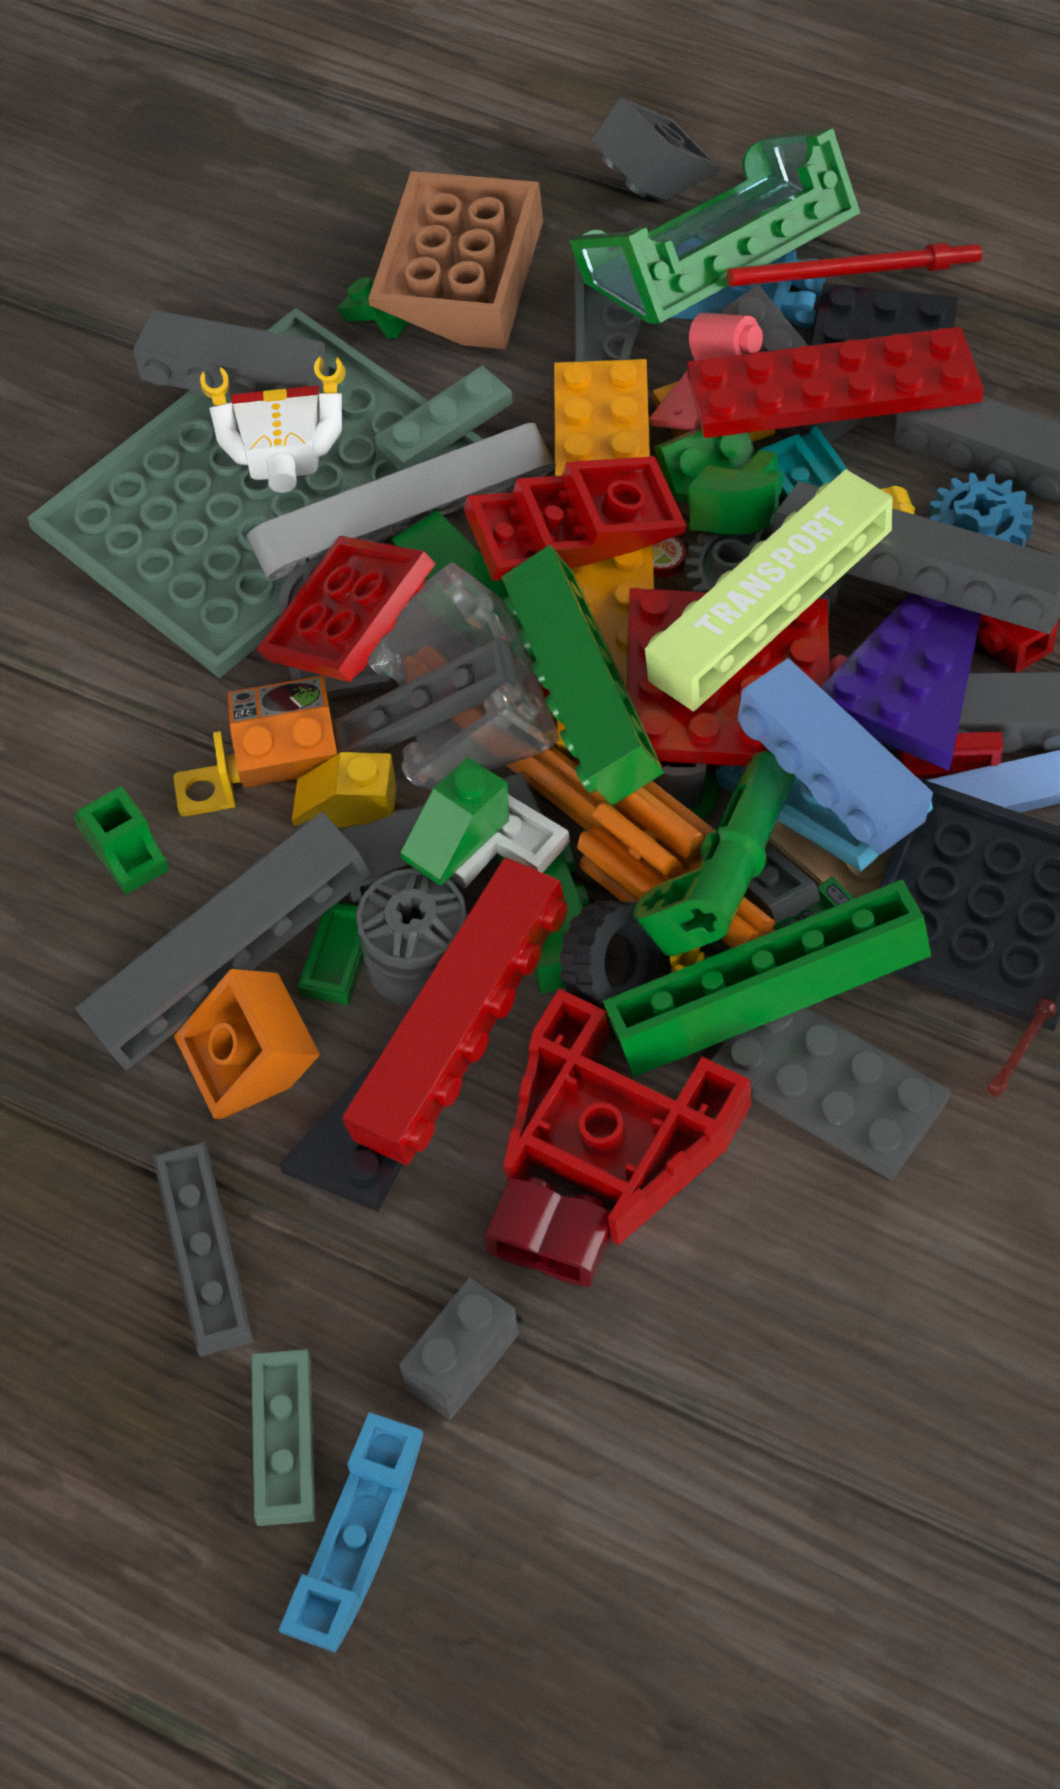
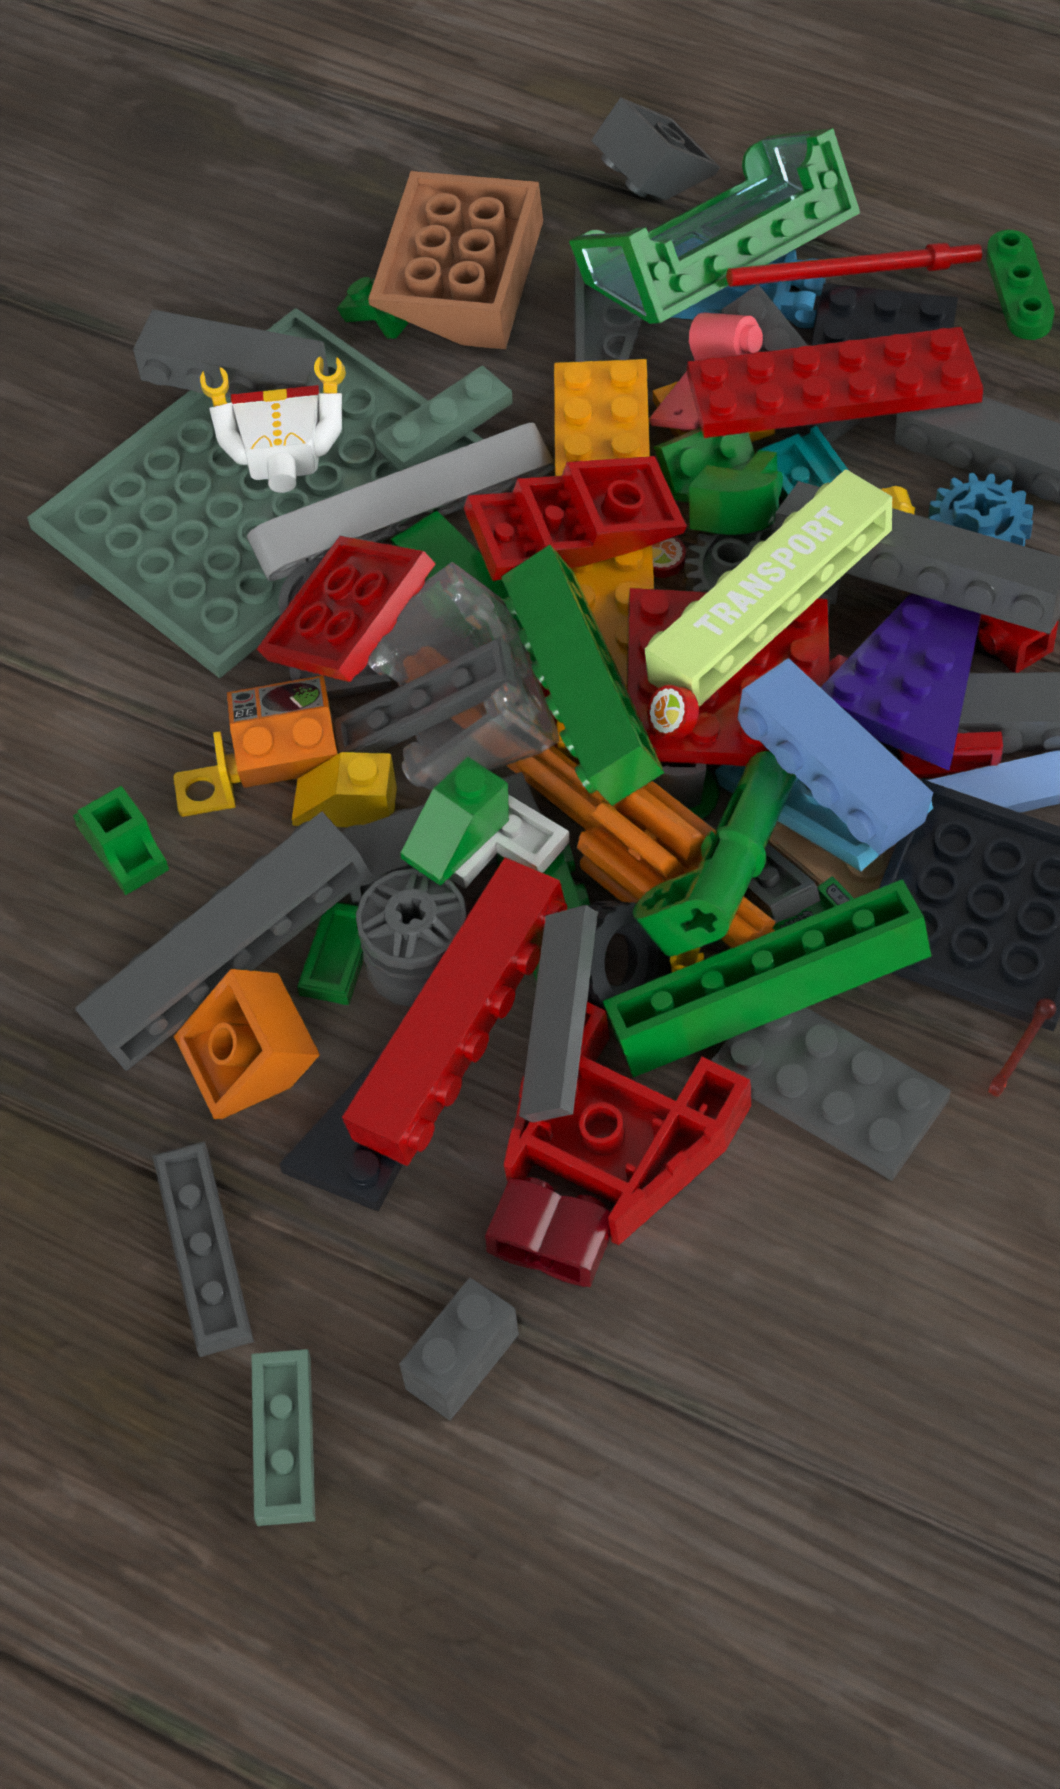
dark azure slope [279,1412,423,1653] -> none
none -> dark grey tile [519,905,598,1123]
none -> tile [647,685,699,738]
none -> green plate [986,230,1054,340]

